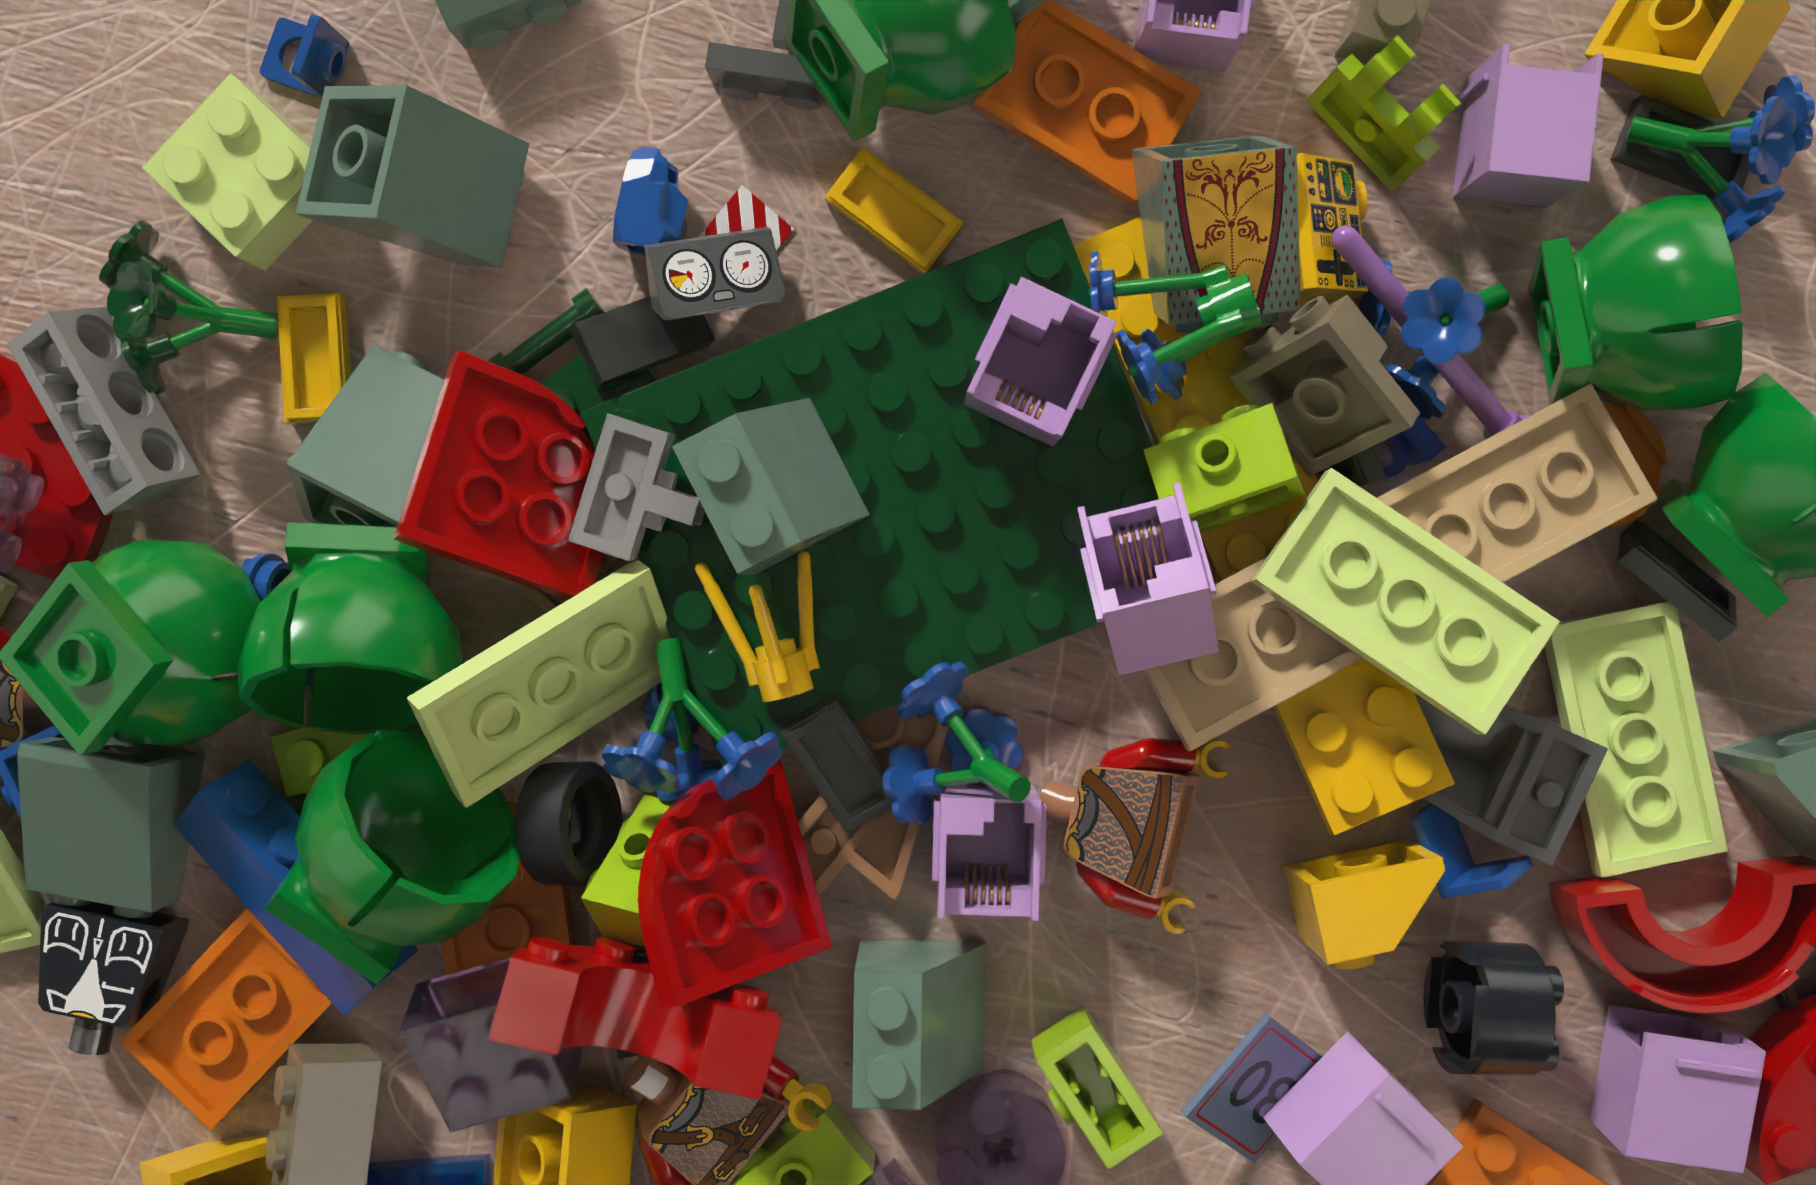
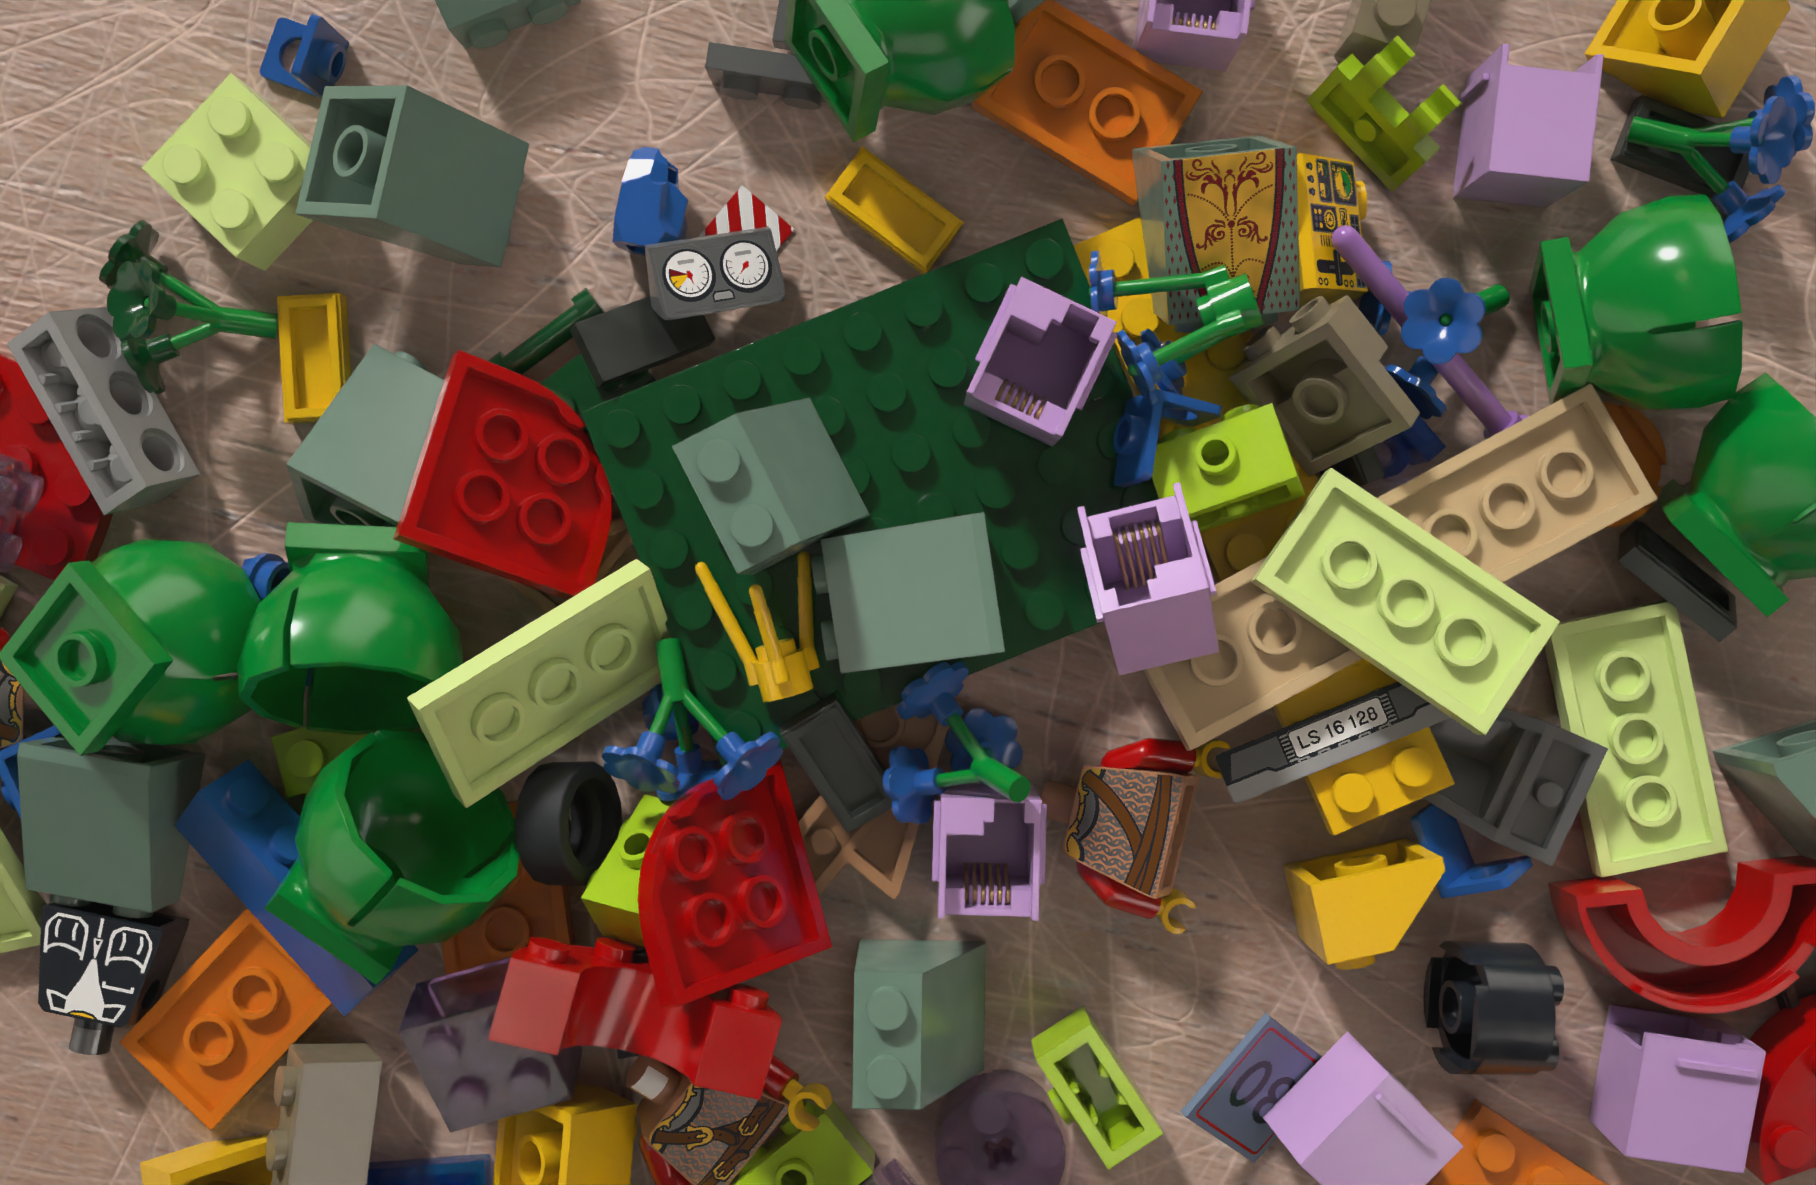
light grey hinge [568,413,705,561] -> none
none -> sand green slope [811,512,1005,673]
none -> blue bracket [1113,389,1222,488]
none -> sticker [1215,682,1451,803]

